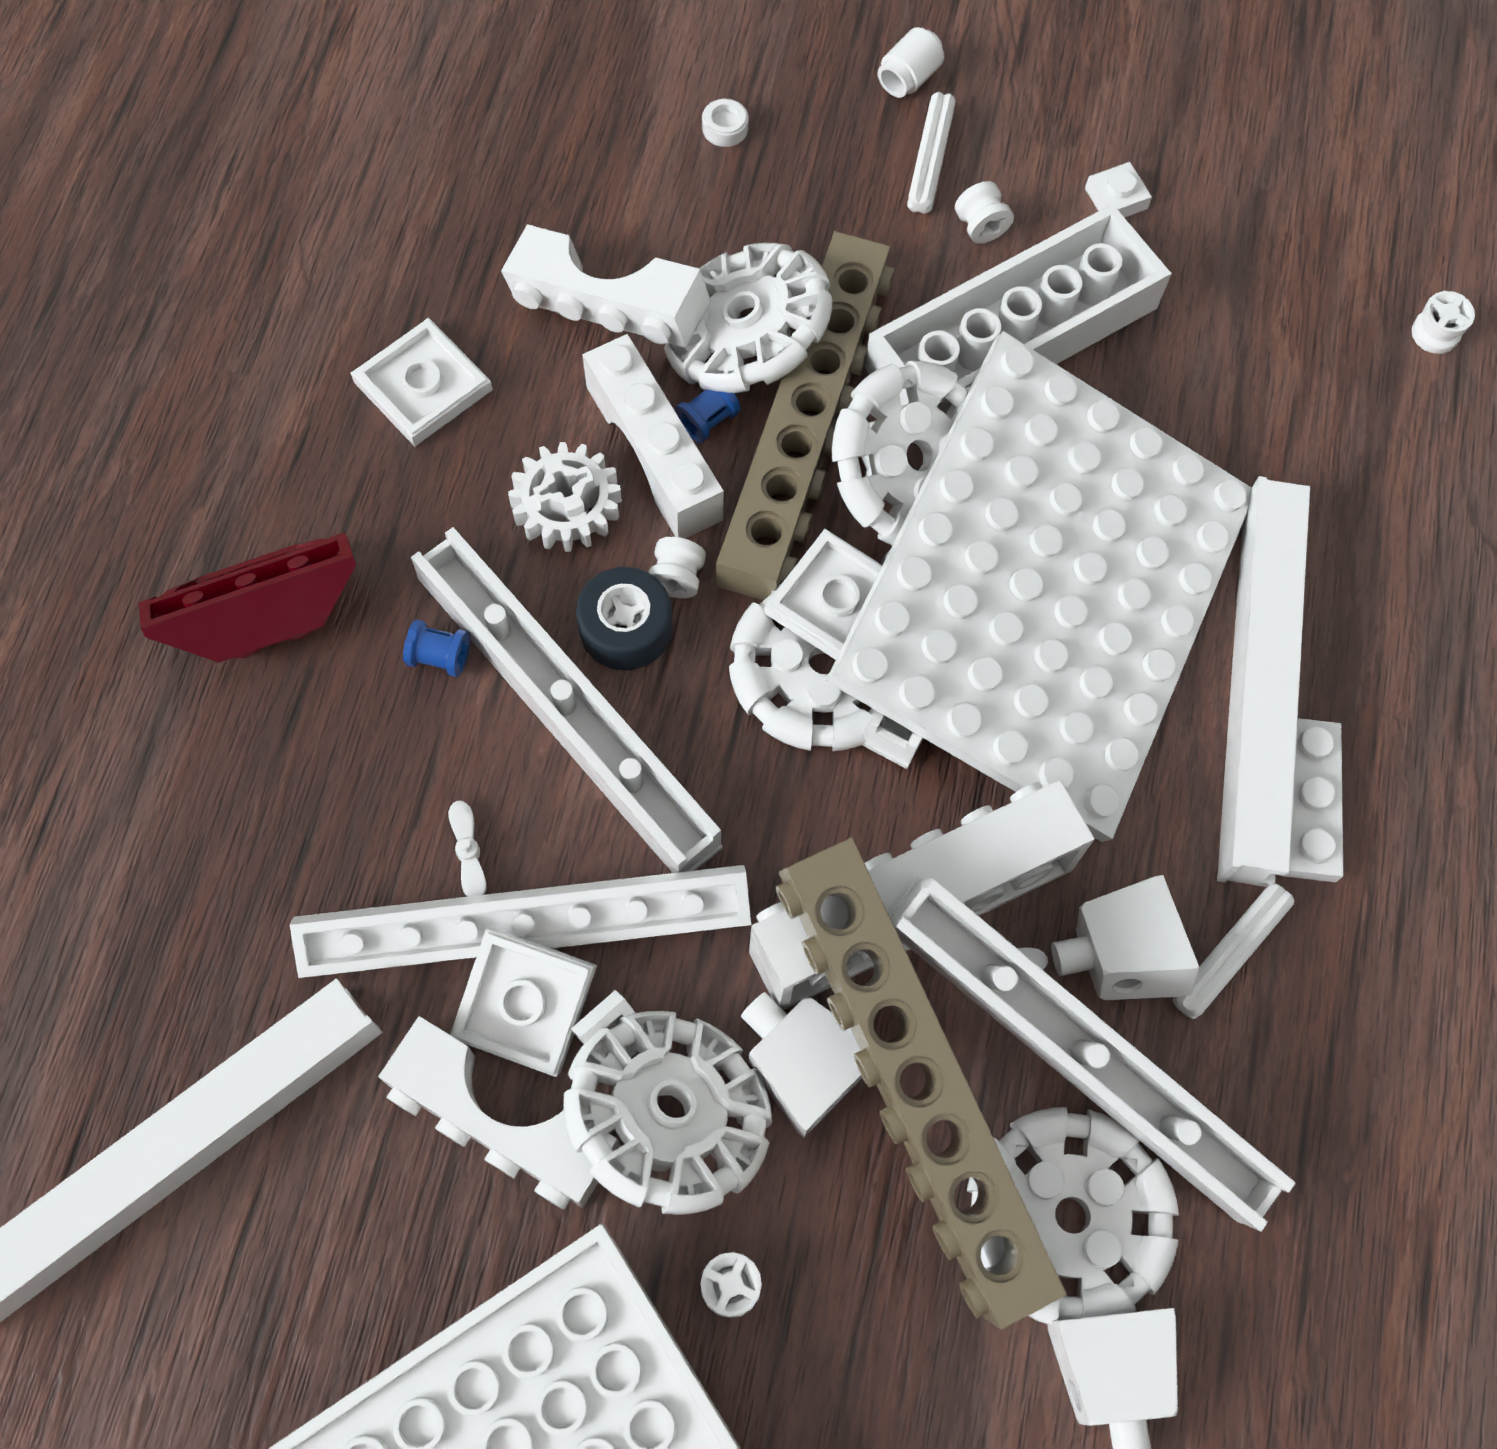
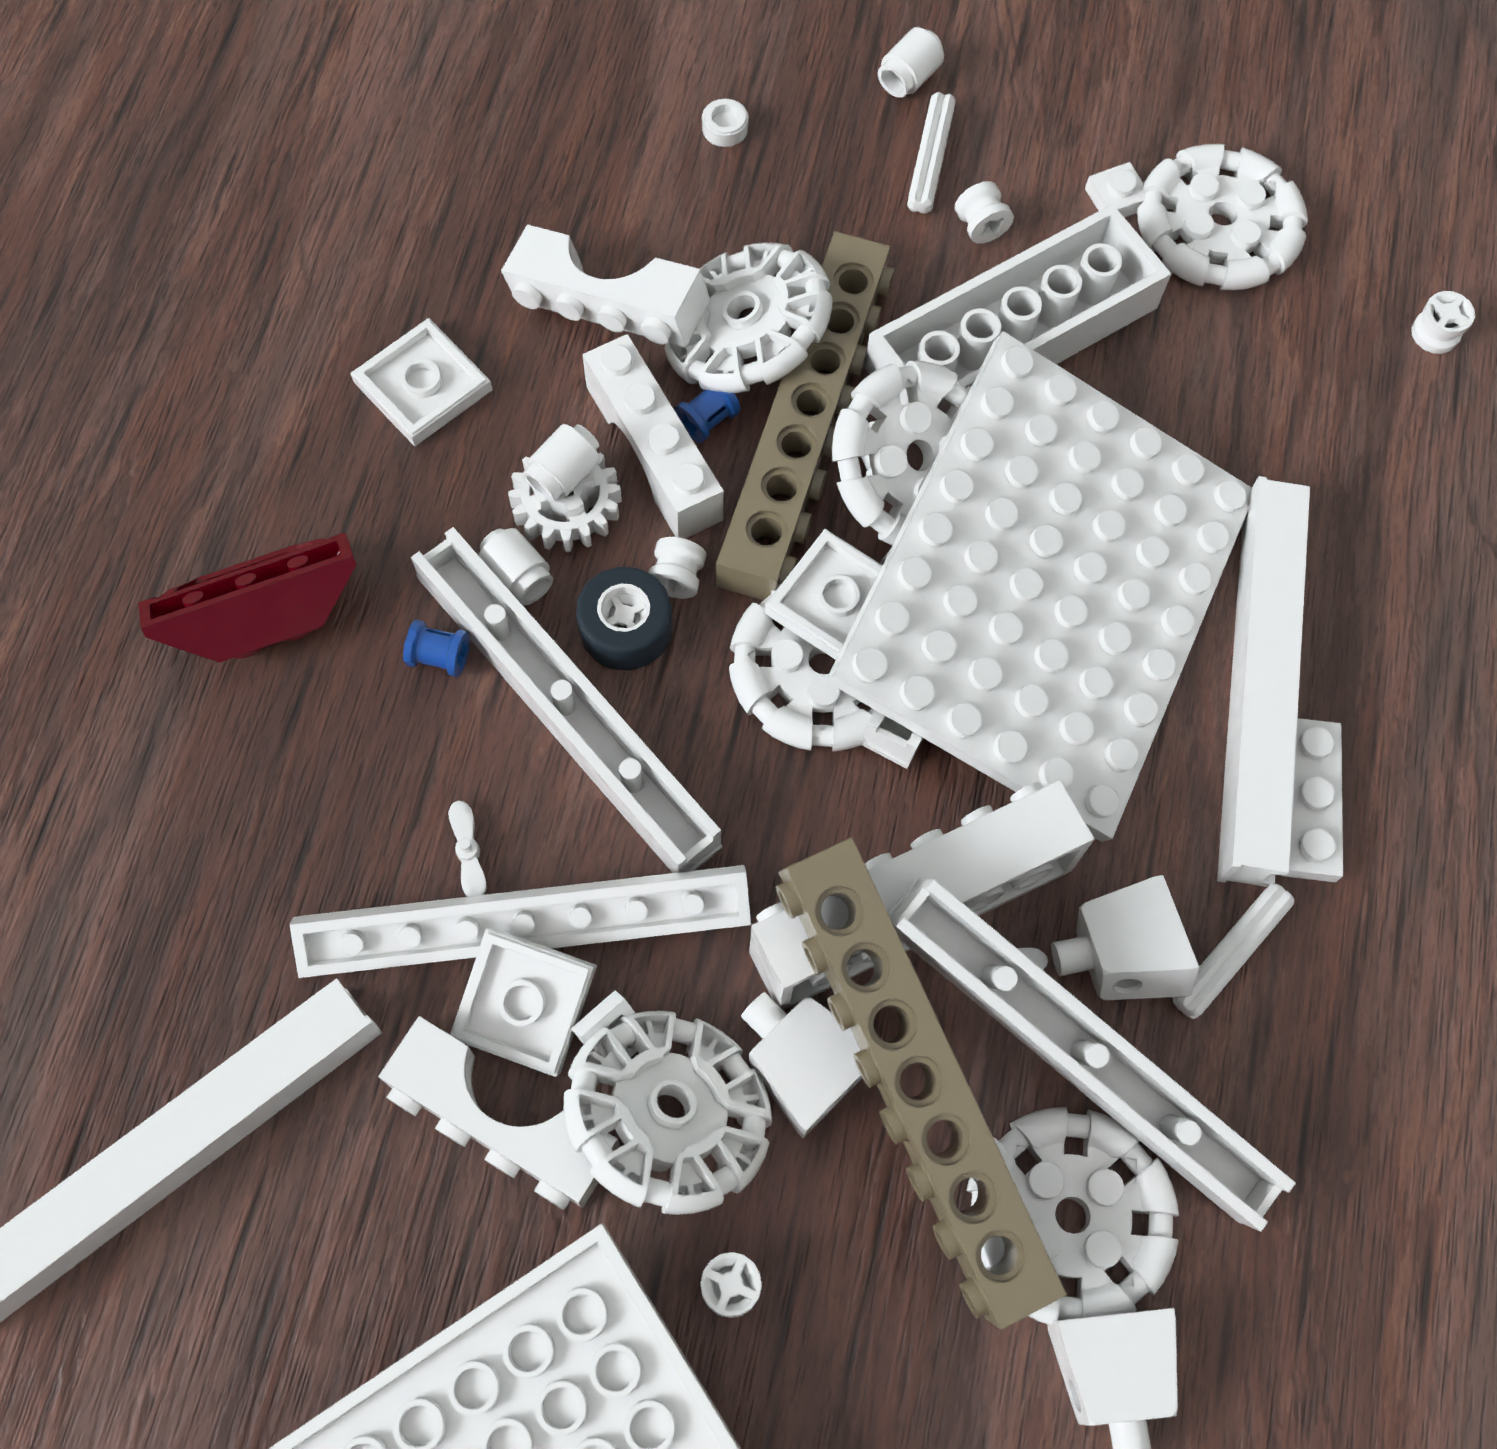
none -> white brick [478,528,553,605]
none -> white brick [523,424,600,503]
none -> white plate [1137,144,1308,290]

